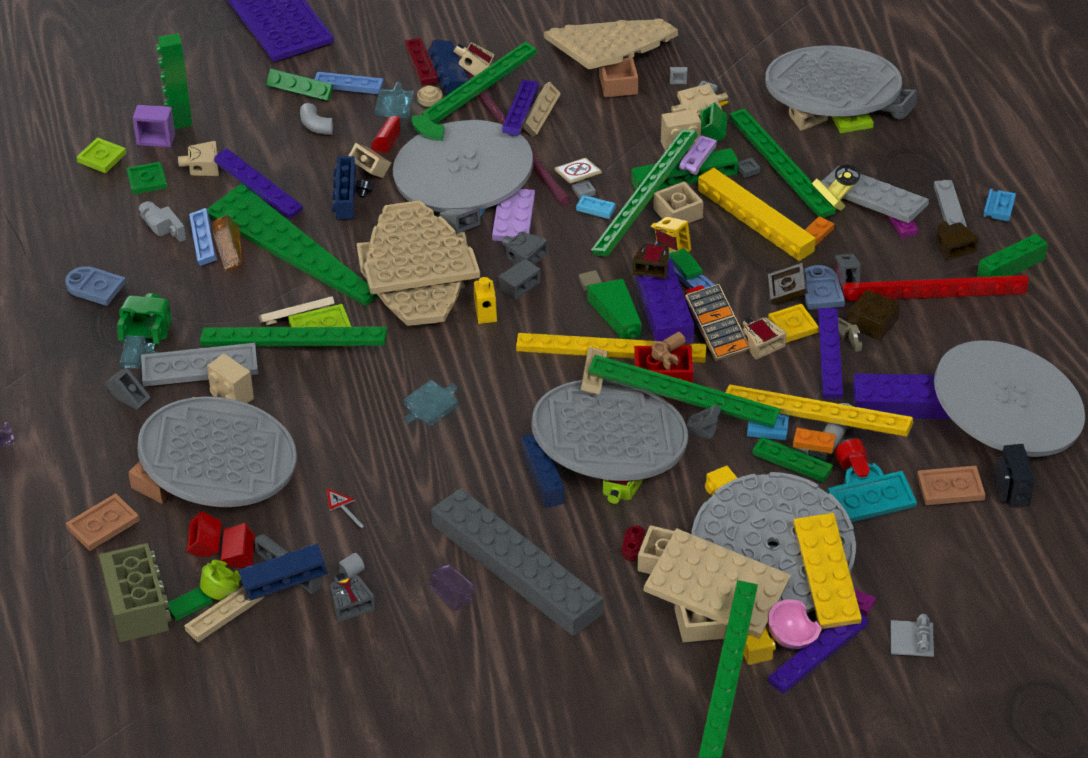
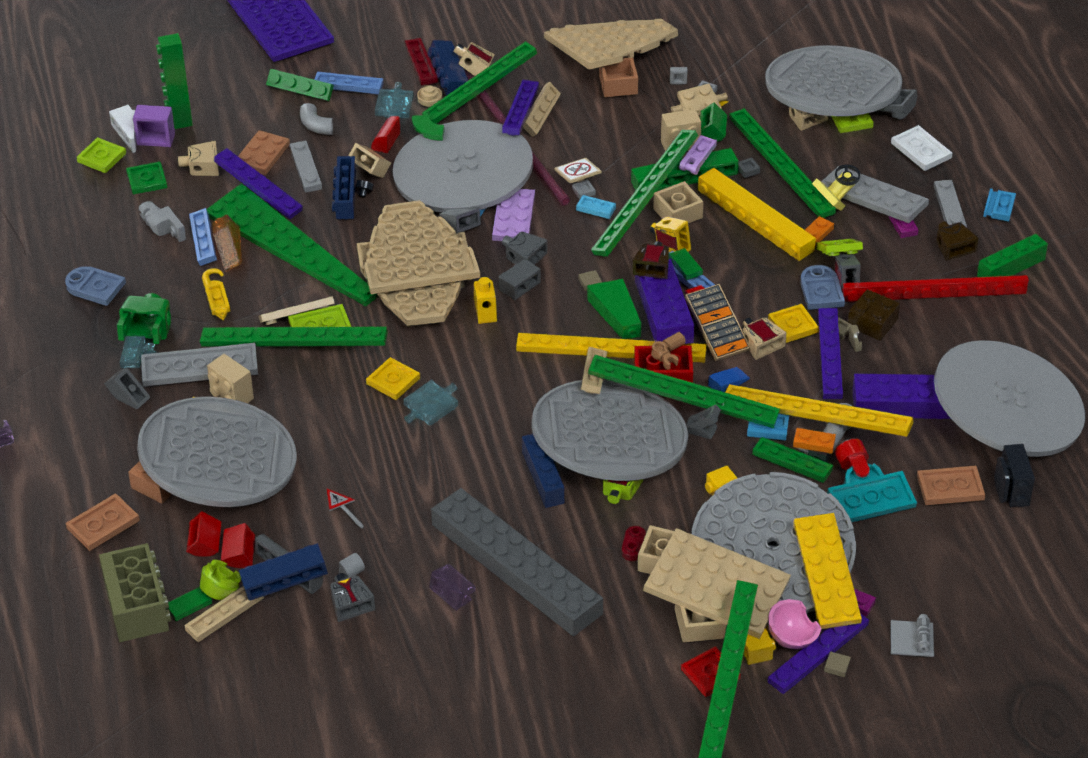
dark brown plate [768,263,808,304] -> none
none -> white slope [109,105,136,153]
none -> yellow plate [202,268,230,320]
none -> nougat plate [238,130,290,175]
none -> light grey plate [289,141,322,193]
none -> yellow plate [366,357,420,400]
none -> red plate [681,646,741,697]
none -> blue slope [708,367,750,392]
none -> lime plate [816,239,863,256]
none -> dark tan tile [824,651,851,677]
none -> white plate [891,125,952,171]

